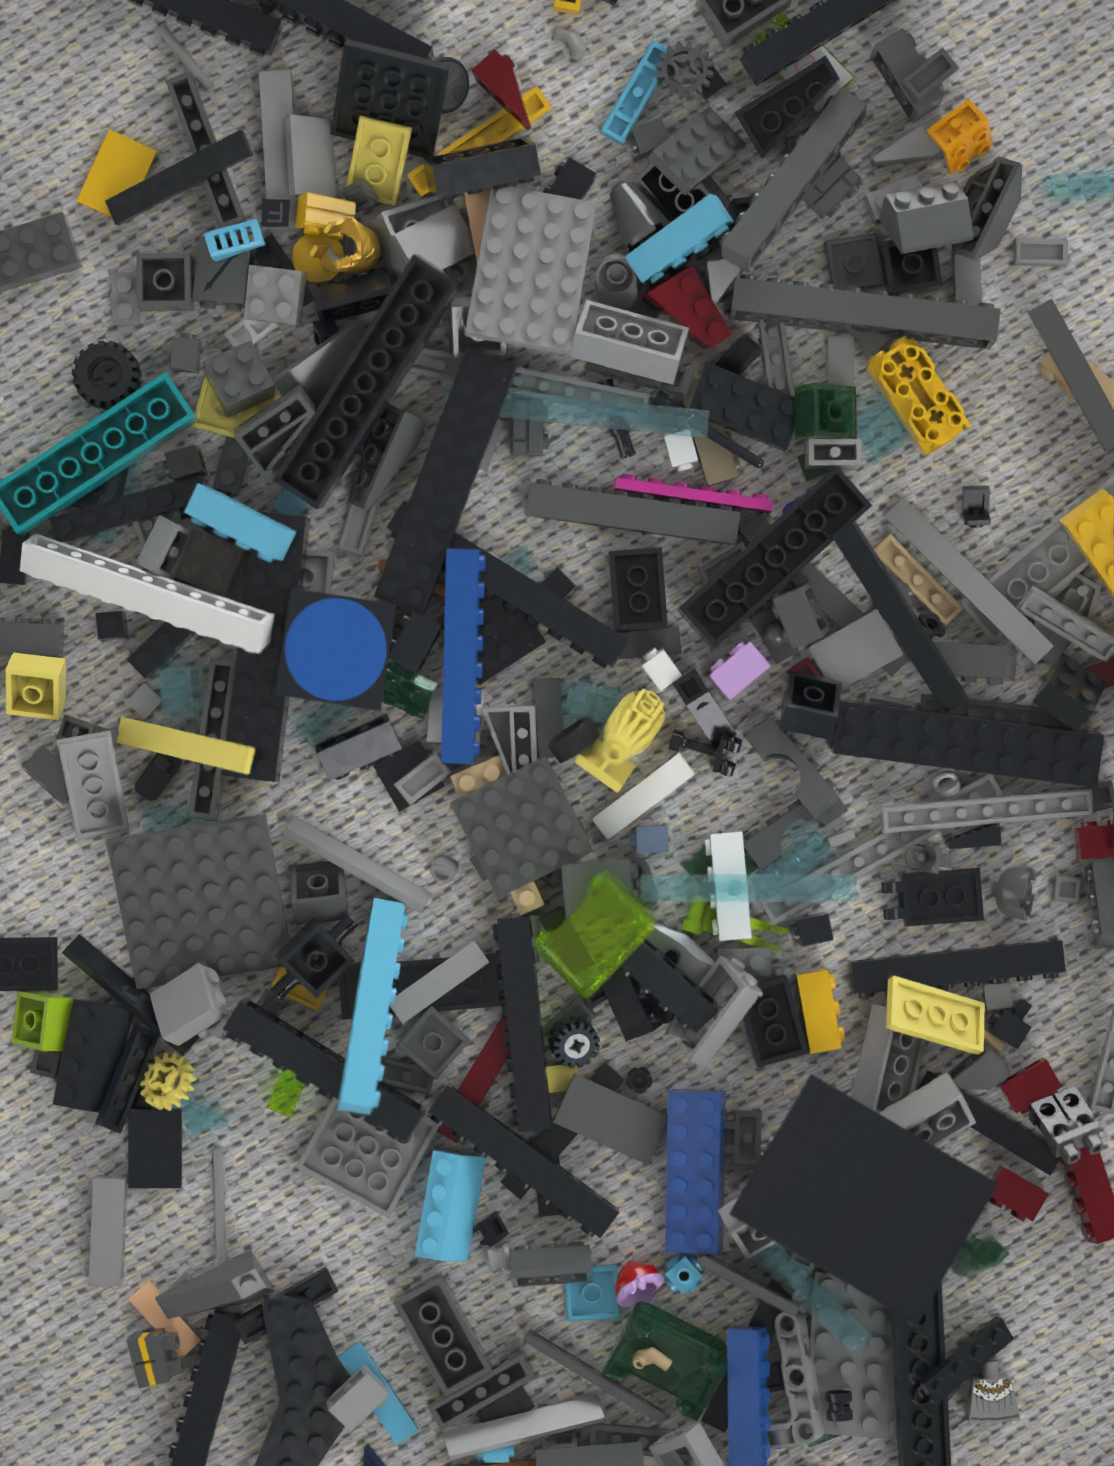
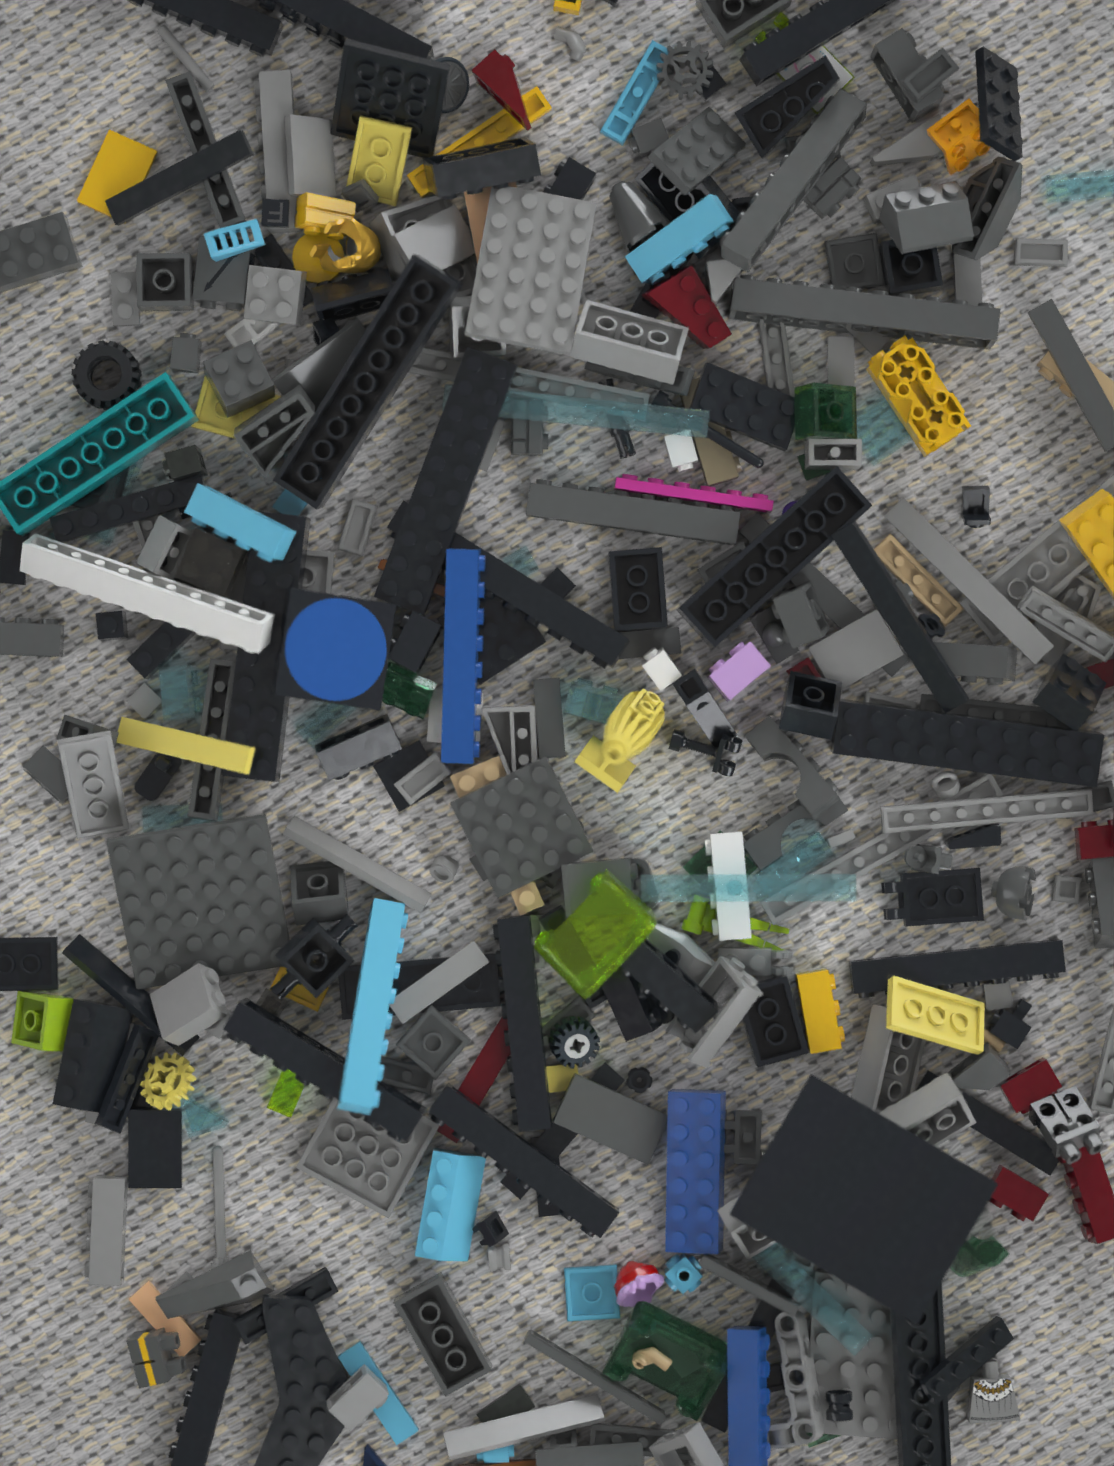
light yellow brick [5,653,66,720] -> none
dark grey tile [30,1049,63,1079] -> none
dark grey plate [212,436,249,495] -> none
dark grey wedge [348,404,428,511] -> none
dark grey brick [428,1353,537,1431] -> none
dark grey slope [510,1241,592,1288] -> none
black tyre [548,717,600,763] -> none
white slope [592,753,695,840] -> none
light grey cap [596,253,638,310] -> none
sand blue brick [631,825,669,853] -> none
black piece [715,335,761,376] -> none
black brick [790,912,834,947] -> none
none -> black plate [975,46,1023,162]

